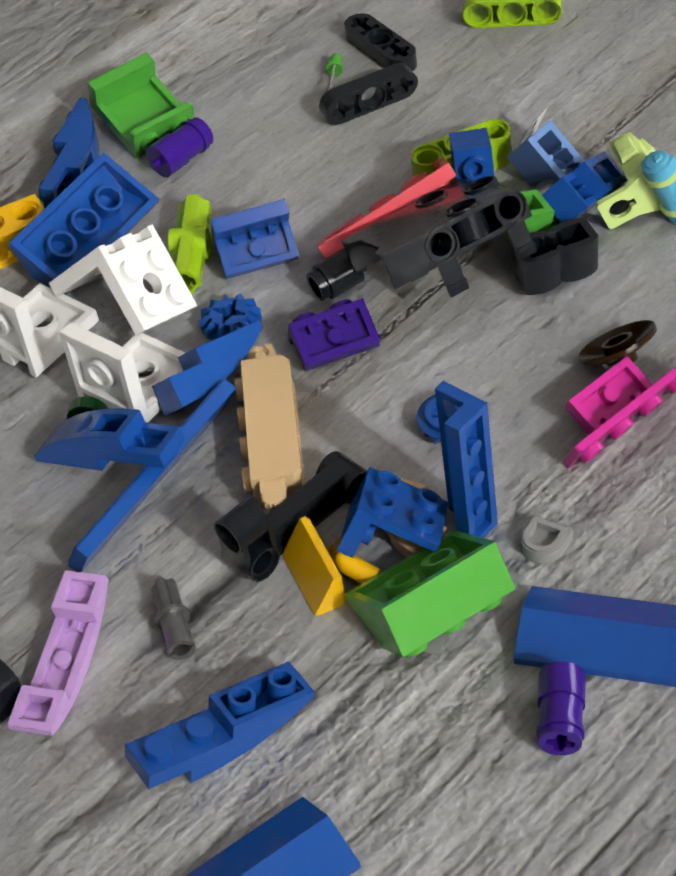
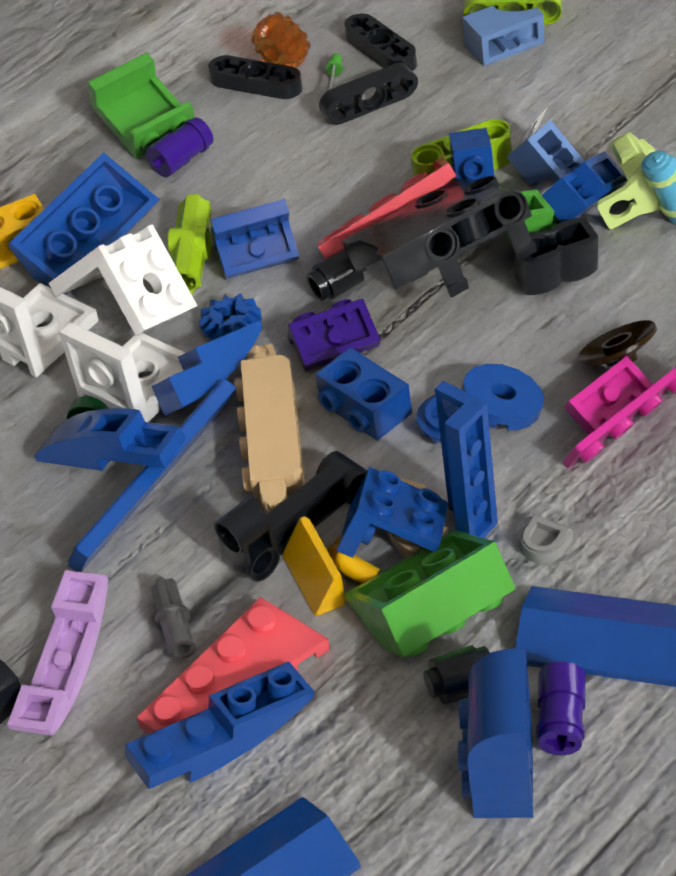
blue slope [39,98,100,208] -> none
none -> coral wing [136,597,330,734]
none -> black beam [208,55,303,99]
none -> clear orange gear [251,12,311,67]
none -> blue brick [315,347,412,441]
none -> black brick [423,645,490,704]
none -> blue brick [458,648,533,818]
none -> blue tile [461,364,544,430]
none -> medium blue arch [462,5,545,66]

